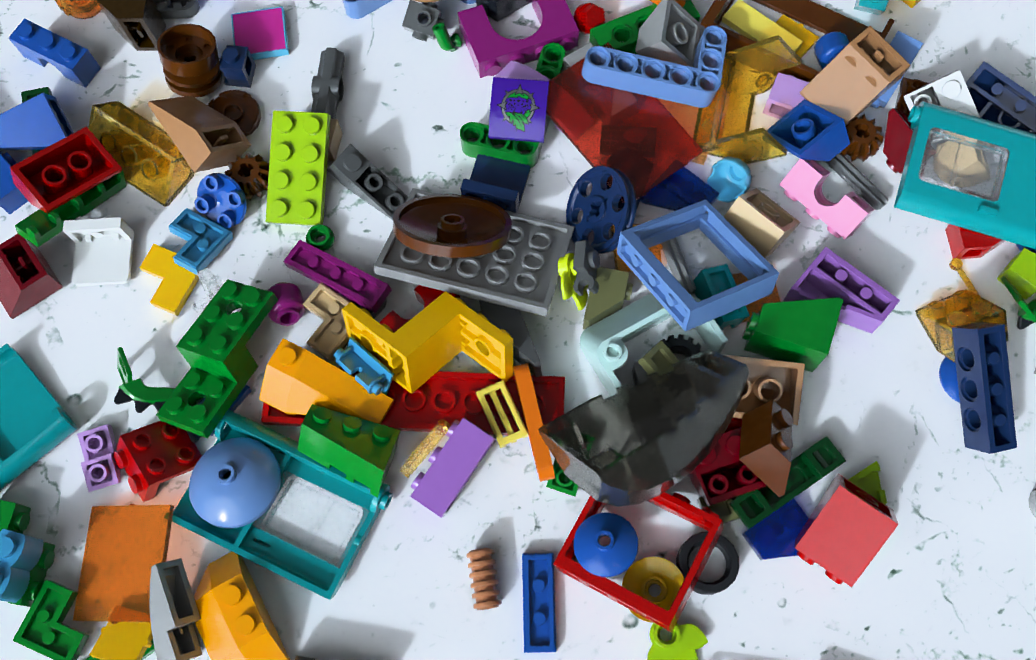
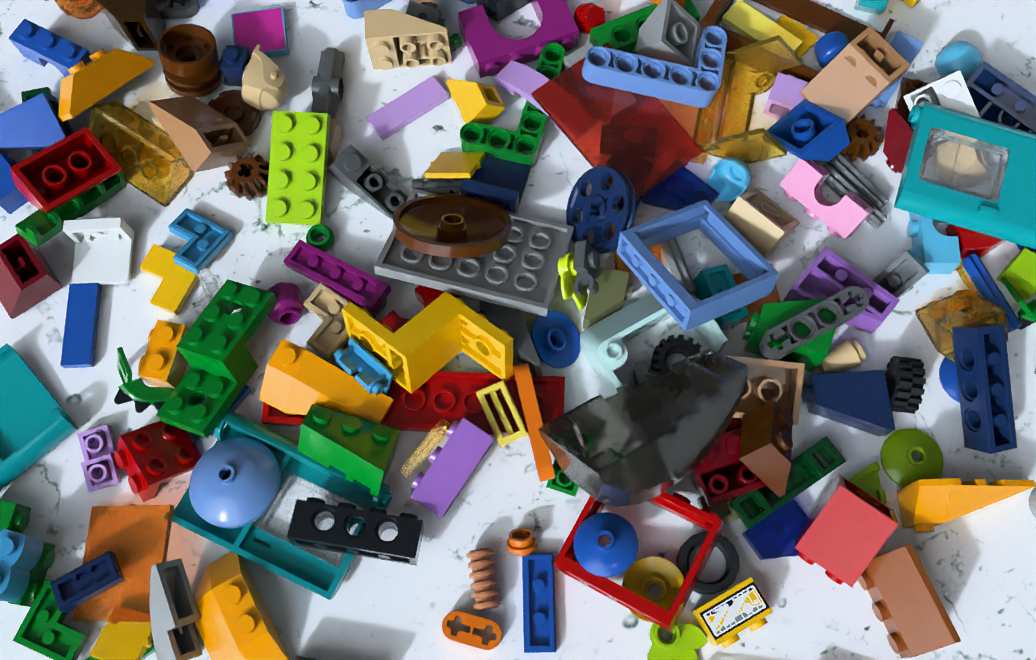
blue dish [194,173,247,229] -> none
dark purple slope [488,77,549,143] -> none
olive plate [637,340,681,385] -> none
none -> dark blue plate [50,551,125,613]
none -> light orange wedge [58,48,155,122]
none -> blue tile [60,283,102,368]
none -> light orange brick [138,319,189,388]
none -> tan helmet [242,44,290,111]
none -> black brick [287,497,424,566]
none -> tan slope [364,9,452,70]
none -> lavender tile [367,76,449,141]
none -> dark grey axle [411,178,465,194]
none -> yellow piece [424,152,486,178]
none -> orange beam [442,611,502,650]
none -> yellow slope [446,79,506,125]
none -> orange plate [506,528,538,556]
none -> blue dish [531,311,580,369]
none -> brick [691,577,773,649]
none -> dark grey beam [759,286,869,360]
none -> dark blue slope [801,370,895,437]
none -> tan cone [819,338,866,374]
none -> dark grey axle [823,163,887,229]
none -> slope [858,543,961,658]
none -> dark grey slope [873,249,930,299]
none -> lime dish [880,429,943,488]
none -> black tyre [885,356,926,414]
none -> light orange wedge [896,478,1035,533]
none -> medium azure arch [907,184,961,274]
none -> medium azure hair [935,40,982,81]
none -> blue axle [961,253,1021,333]

